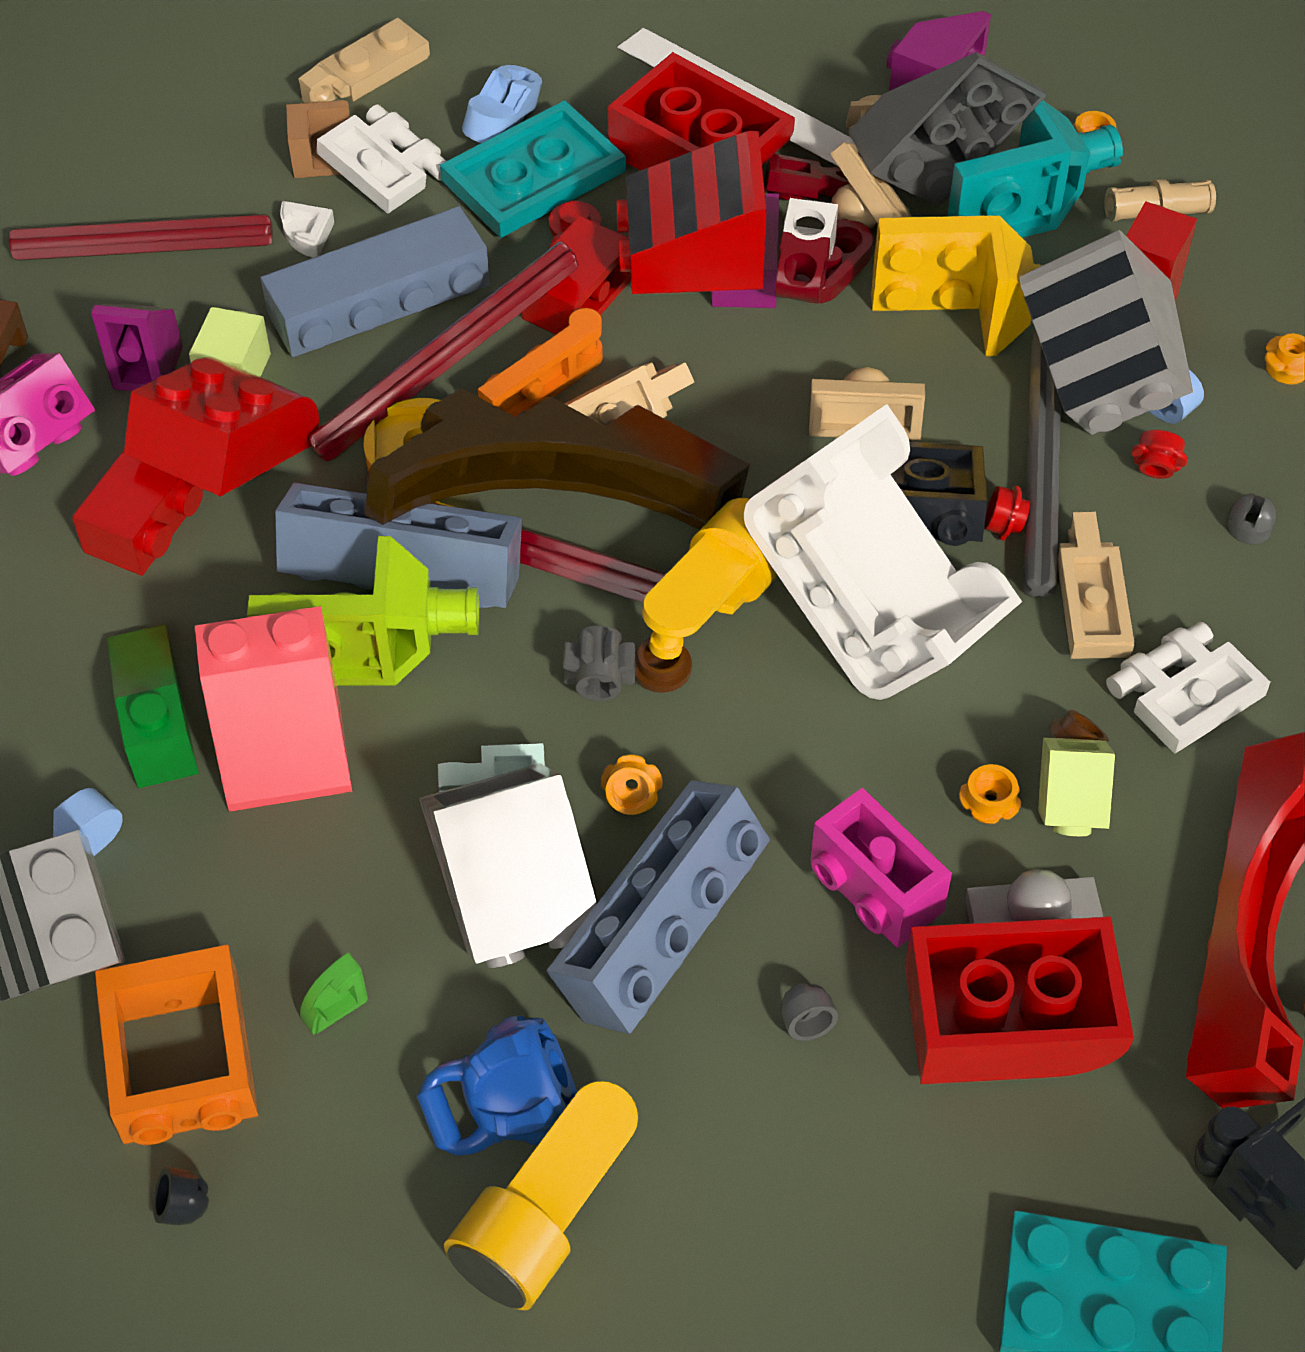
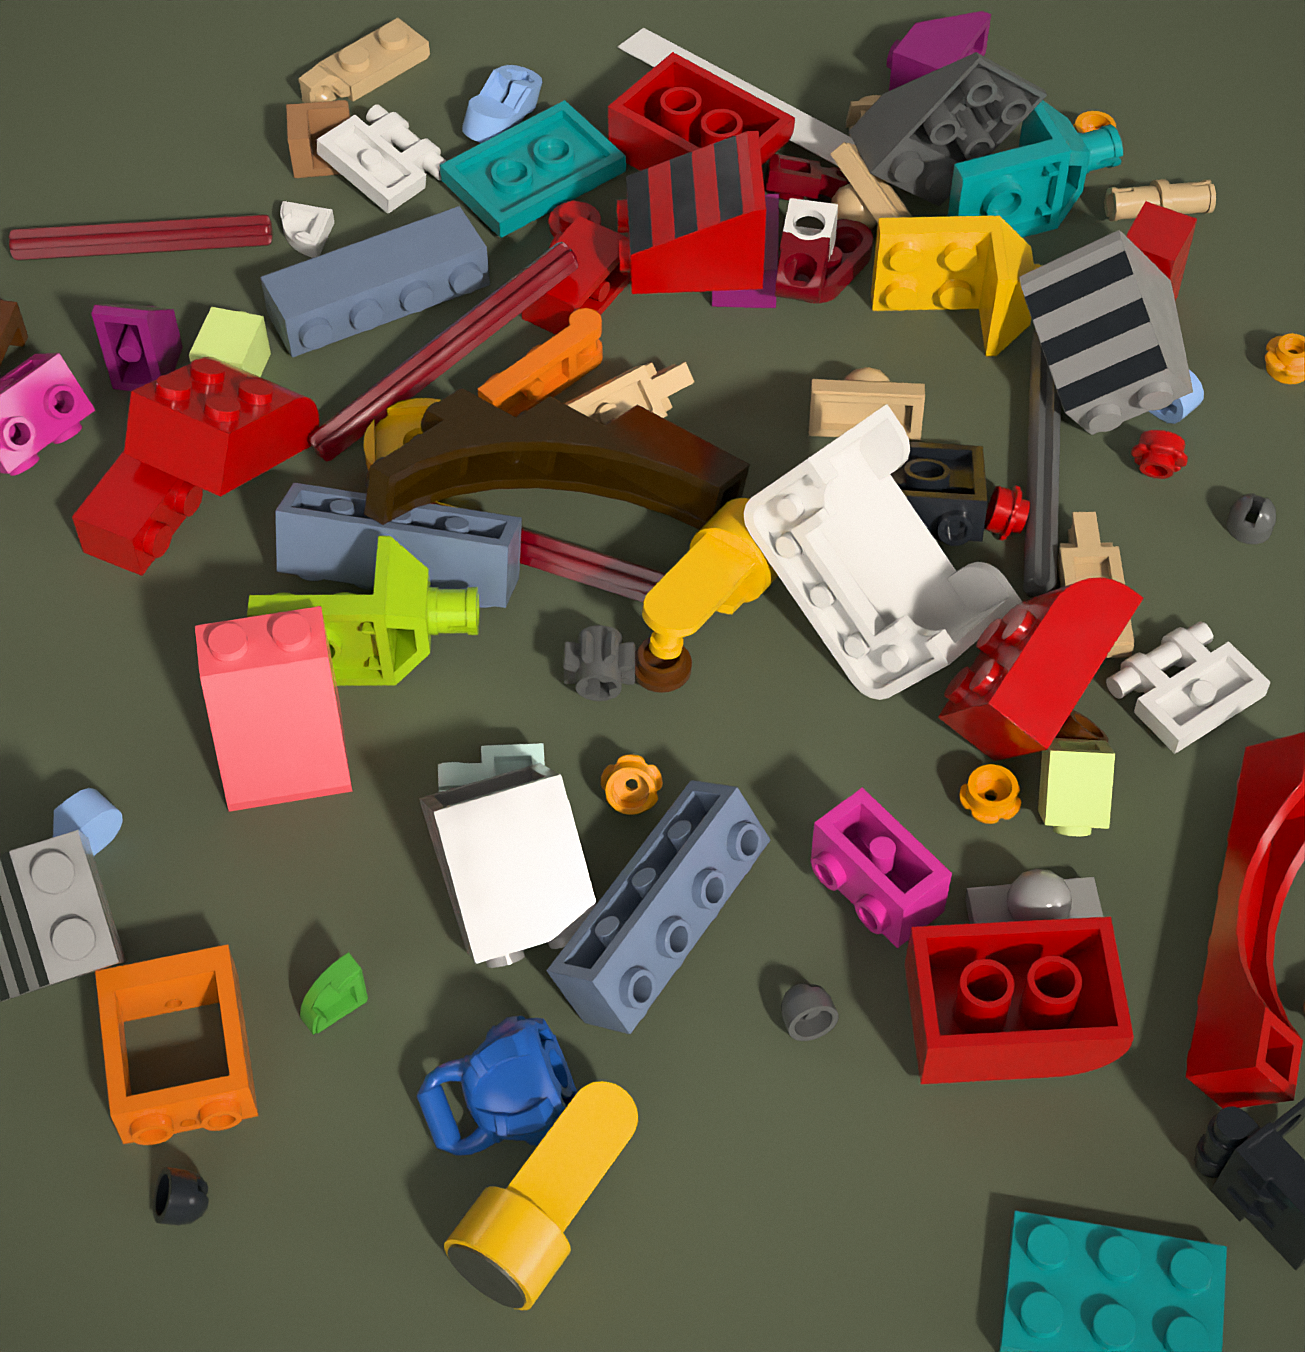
green slope [107,624,199,789] -> none
none -> brick [938,577,1143,761]

